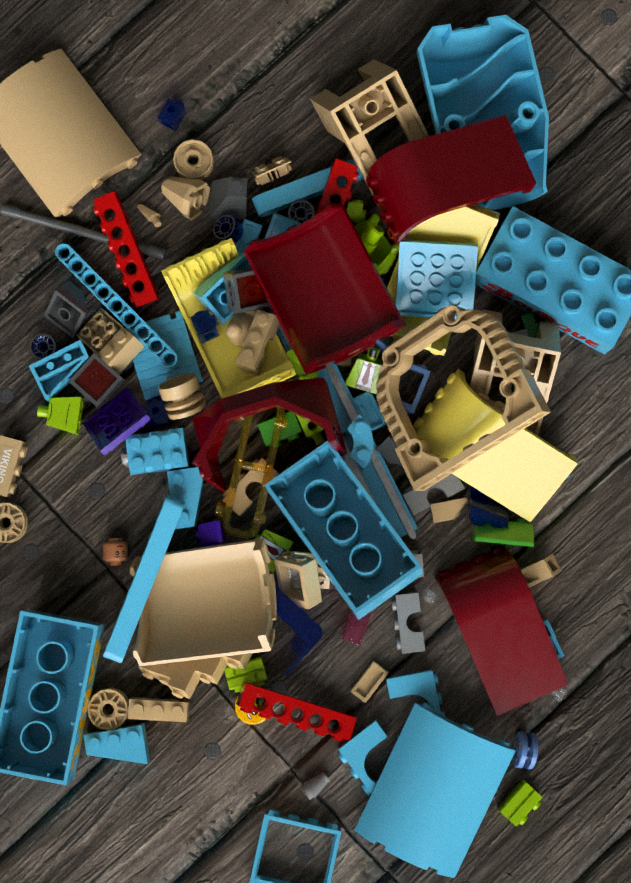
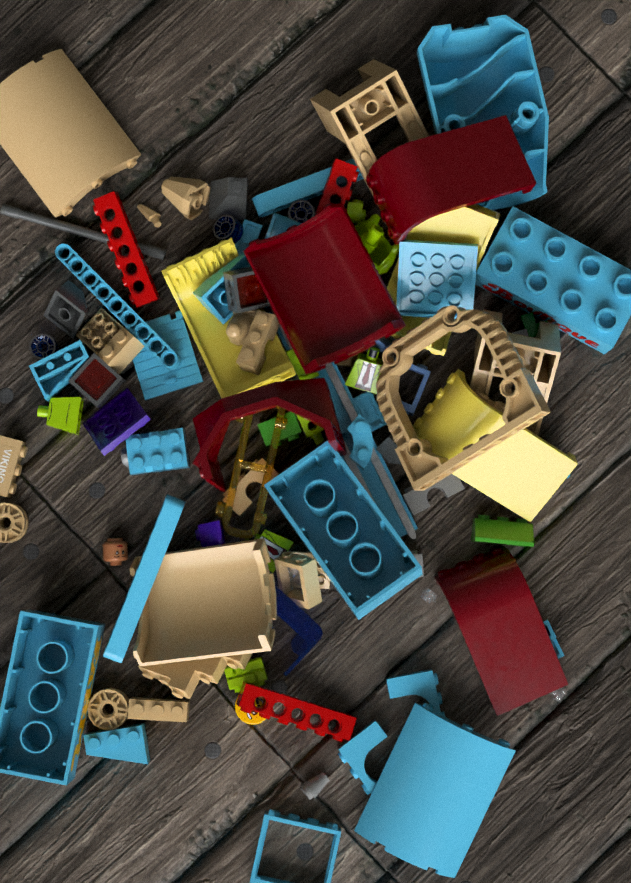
clear blue brick [145,398,170,428] -> none
clear blue brick [157,98,187,132] -> none
tan wheel [158,373,207,420] -> none
medium azure wedge [167,467,204,530] -> none
tan wheel [173,139,214,181] -> none
clear blue brick [190,309,220,344] -> none
tan hinge [251,156,292,185] -> none
clear pink brick [342,610,372,645] -> none
tan tile [350,660,389,703] -> none
light grey arch [391,592,425,654] -> none
tan slope [430,497,469,523] -> none
slope [469,486,509,528] -> none
lime brick [497,779,542,827] -> none
medium blue head [512,731,538,769] -> none
tan arch [520,554,562,588] -> none

